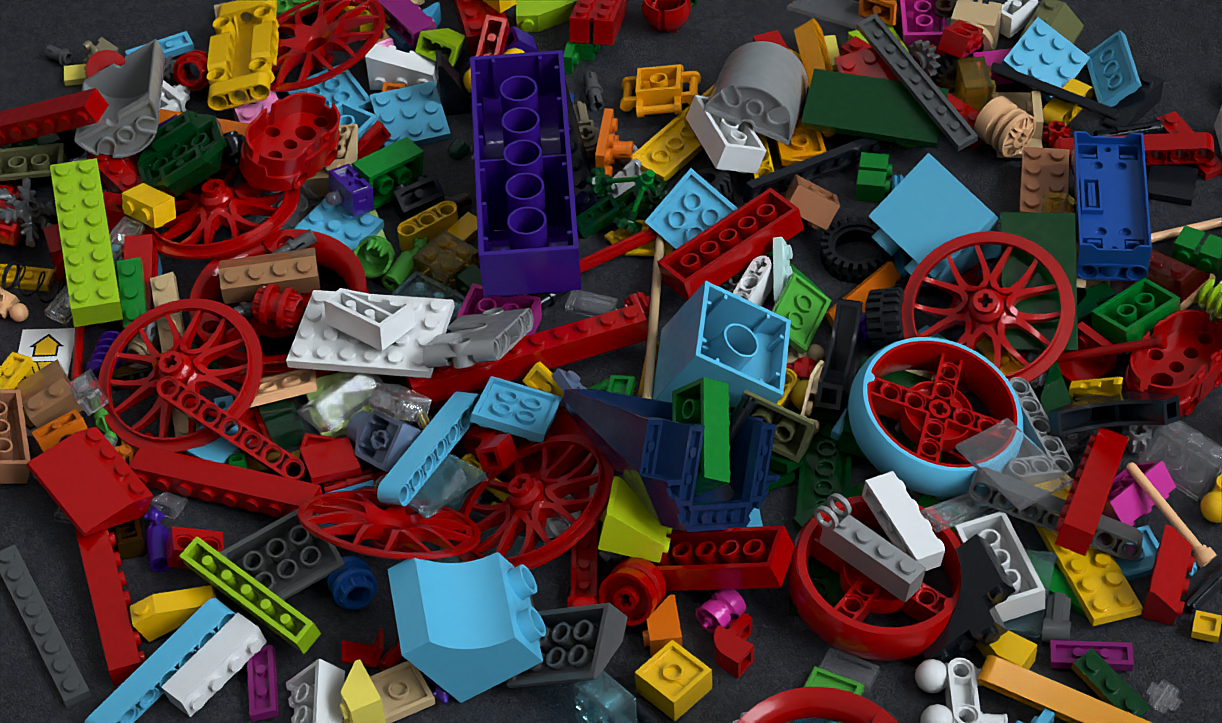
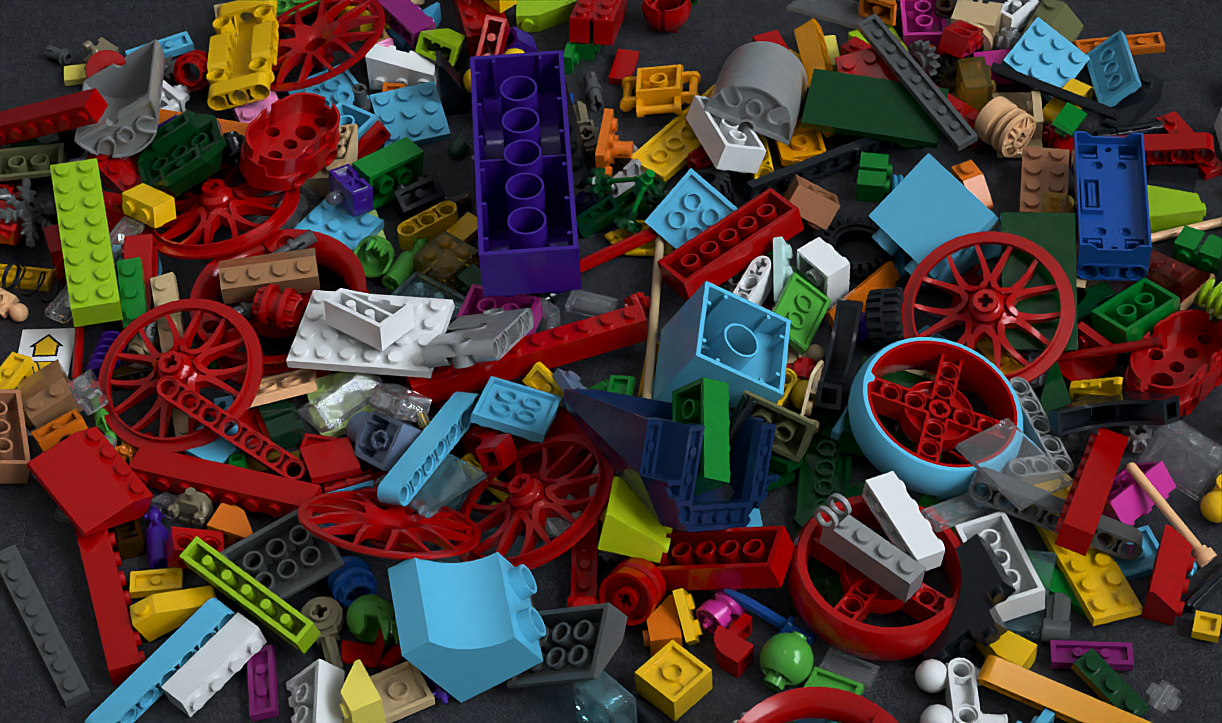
none -> yellow plate [129,568,184,599]
none -> dark tan piece [167,487,214,529]
none -> orange slope [207,503,253,547]
none -> dark tan piece [300,596,344,669]
none -> bright green helmet [346,594,399,645]
none -> dark grey pin [352,83,371,112]
none -> clear slope [541,298,560,330]
none -> red tile [609,49,639,85]
none -> yellow wing [672,588,702,646]
none -> red gear [687,147,713,171]
none -> blue sword [724,588,815,645]
none -> bright green brick [759,631,814,692]
none -> white brick [797,237,850,309]
none -> orange slope [951,160,994,209]
none -> light grey gear [995,27,1023,50]
none -> green slope [1052,102,1088,138]
none -> orange tile [1073,32,1166,55]
none -> lime slope [1147,185,1206,233]

